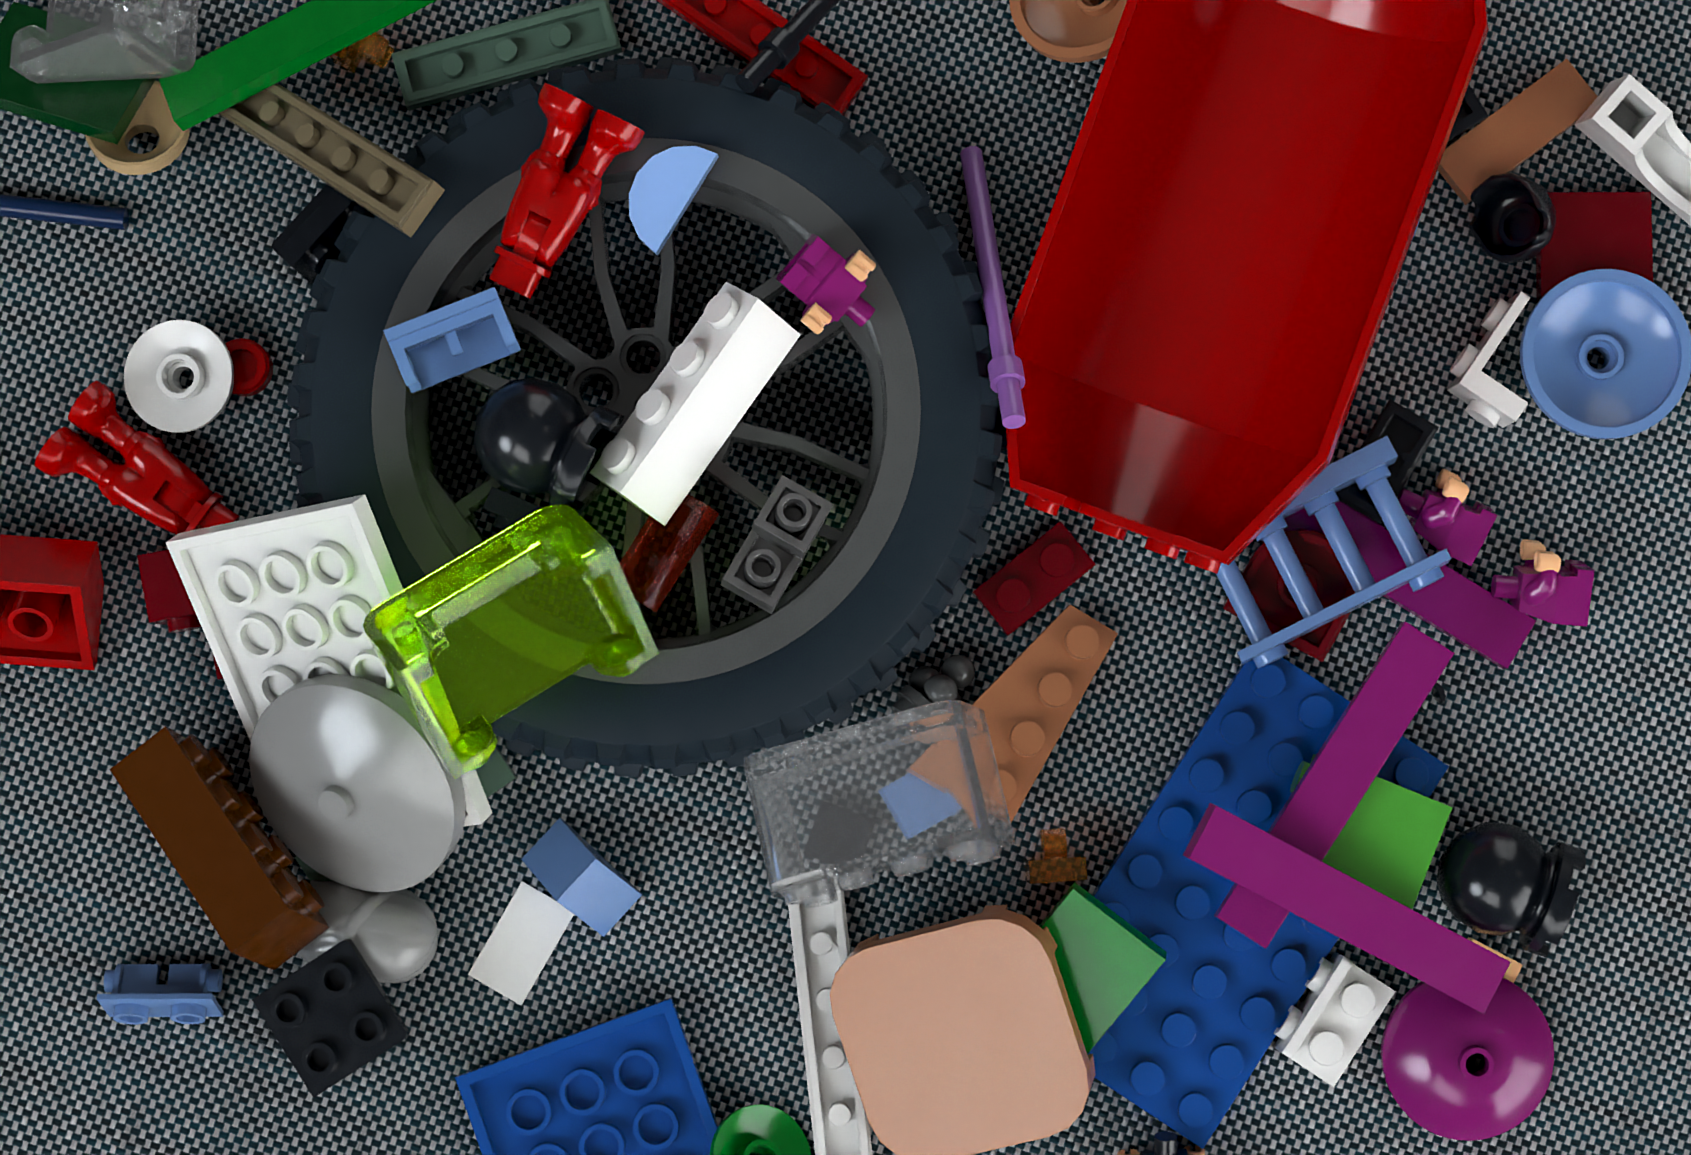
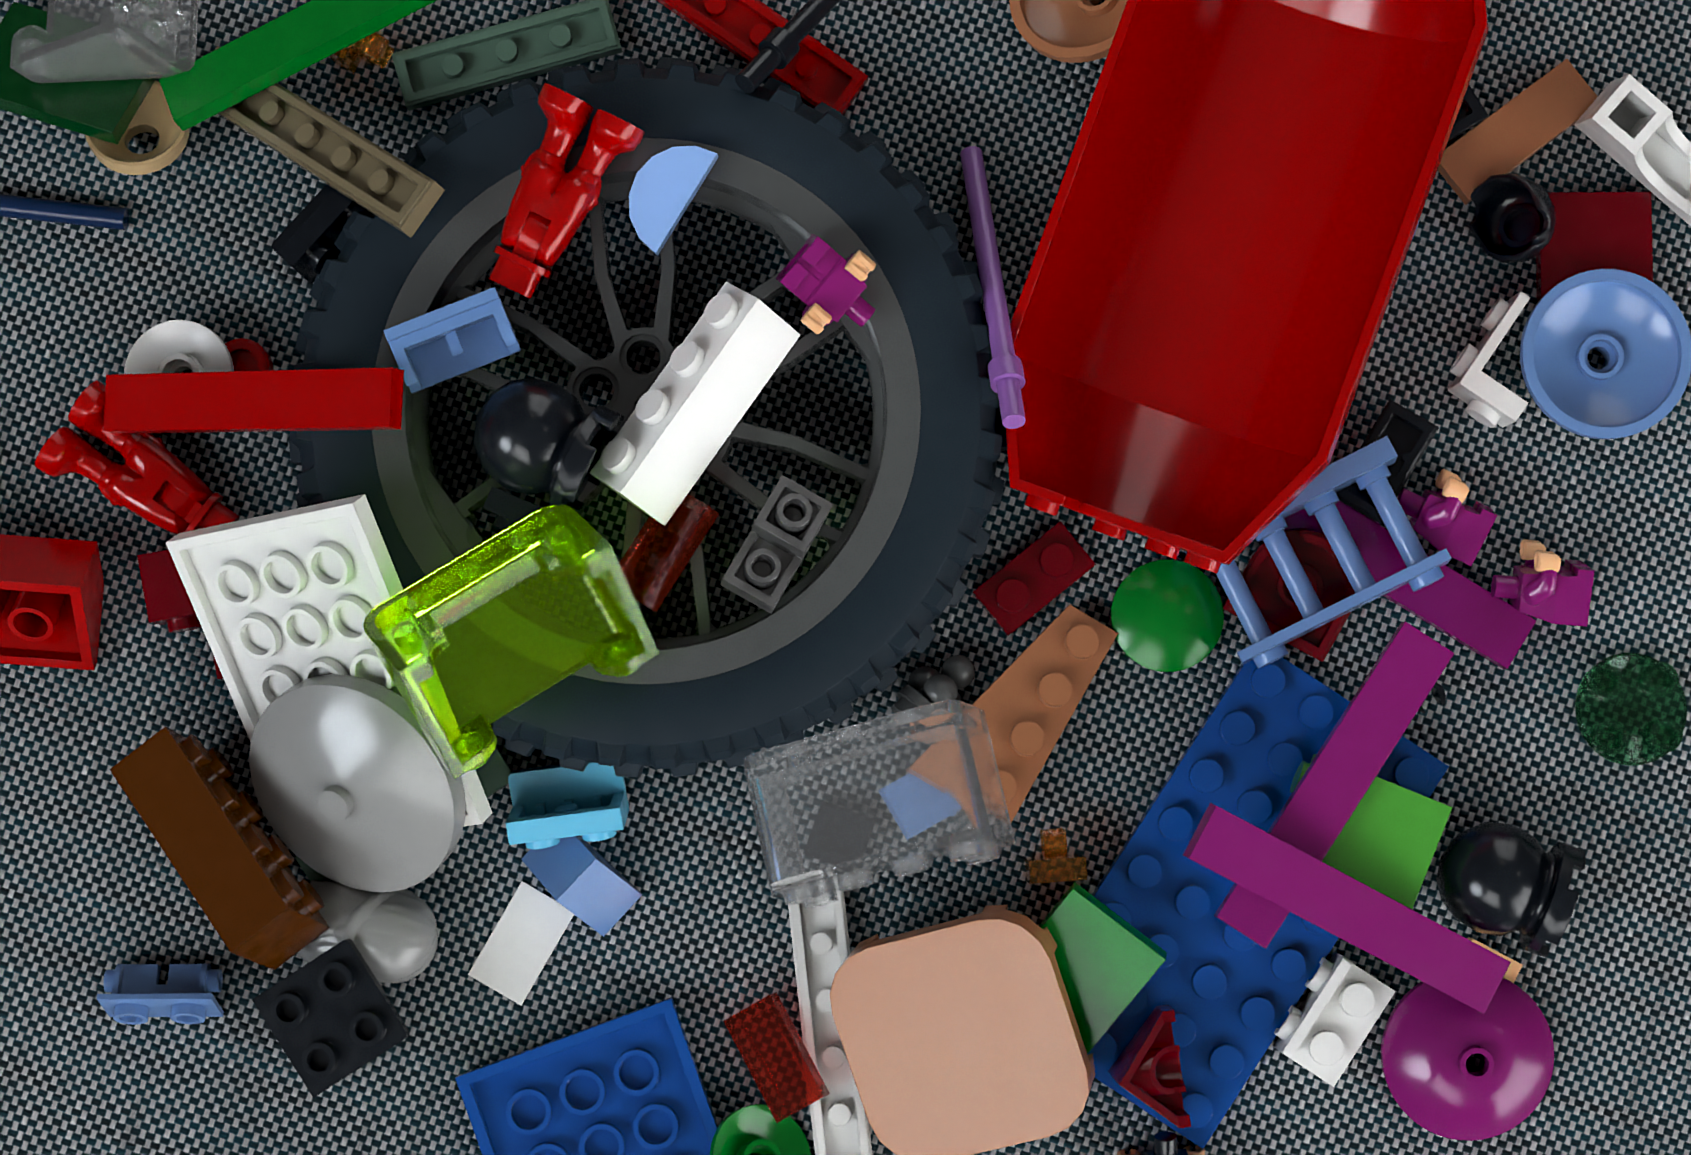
none -> red tile [103,367,404,434]
none -> medium azure bracket [505,762,629,849]
none -> clear red tile [724,992,830,1123]
none -> dark red slope [1108,1005,1191,1128]
none -> green dish [1111,559,1224,672]
none -> clear green dish [1575,653,1687,766]

